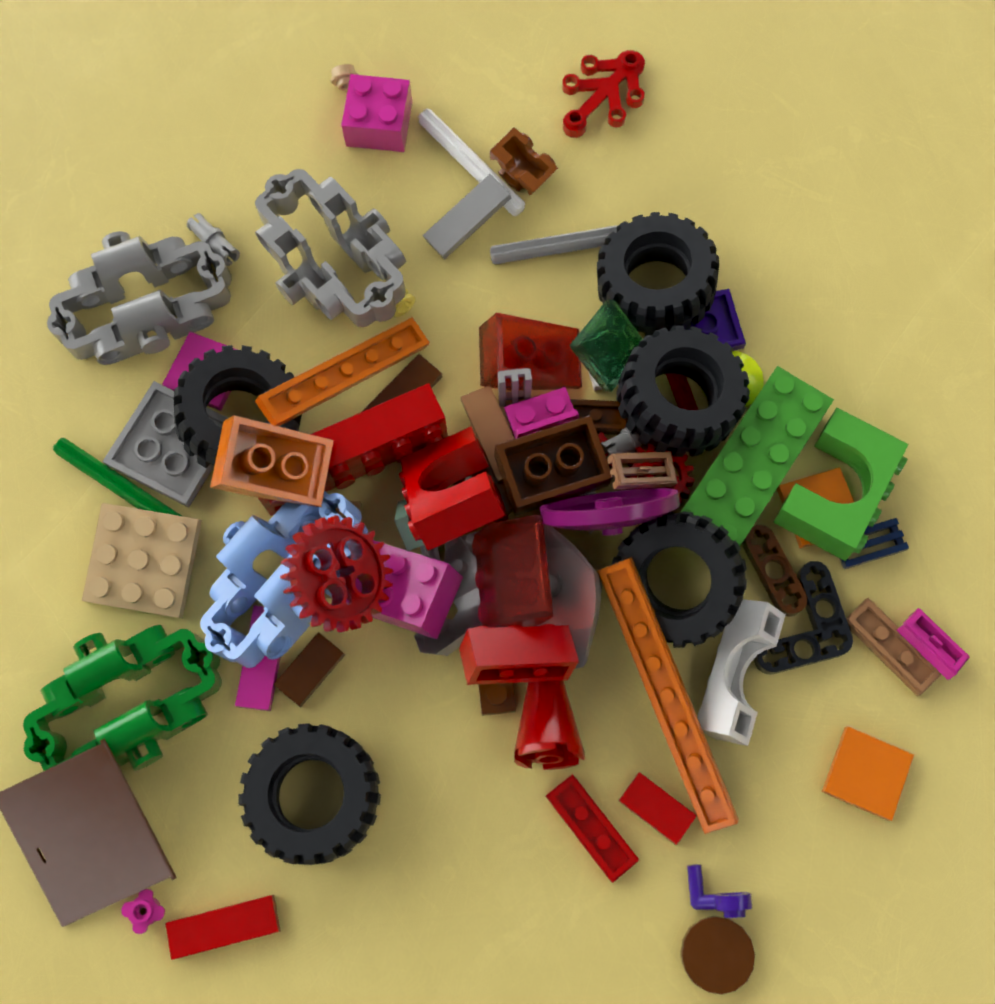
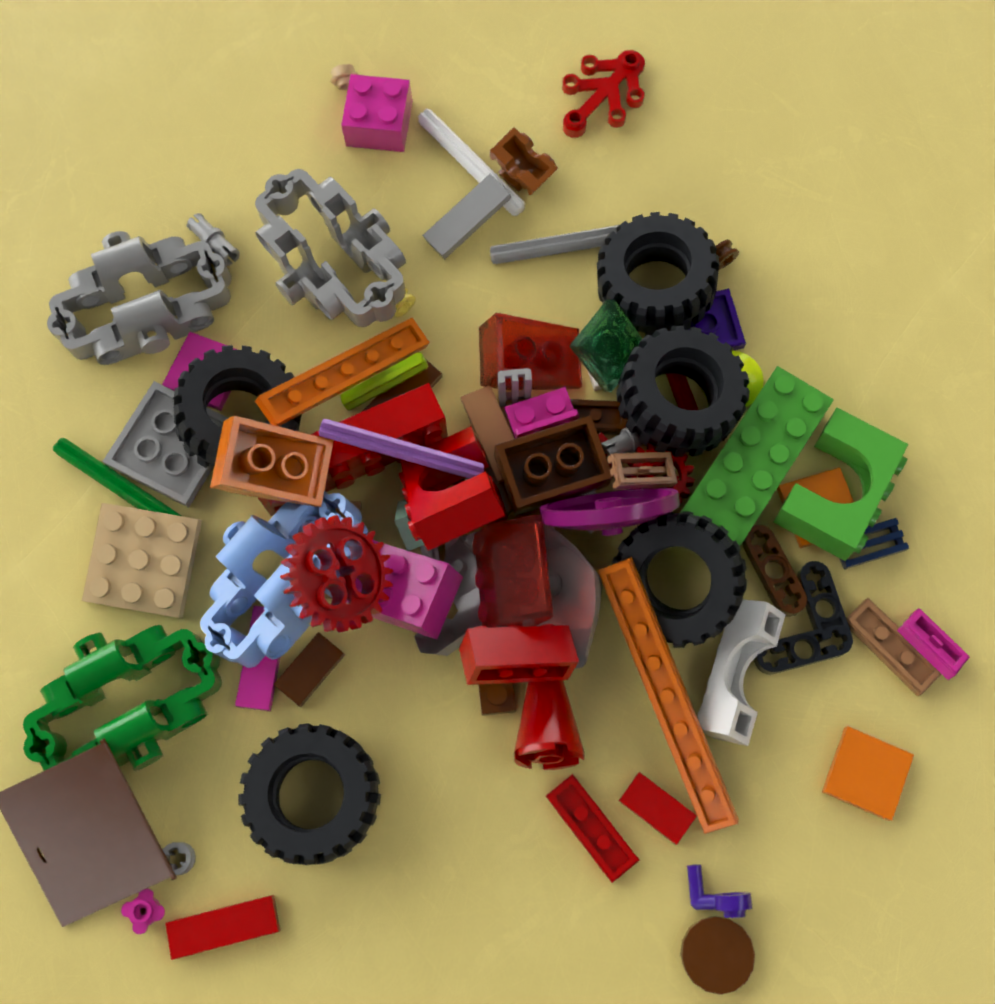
none -> light grey bush [163,842,196,875]
none -> medium lavender axle [319,419,484,479]
none -> lime axle [340,352,428,410]
none -> reddish brown bush [716,239,739,270]

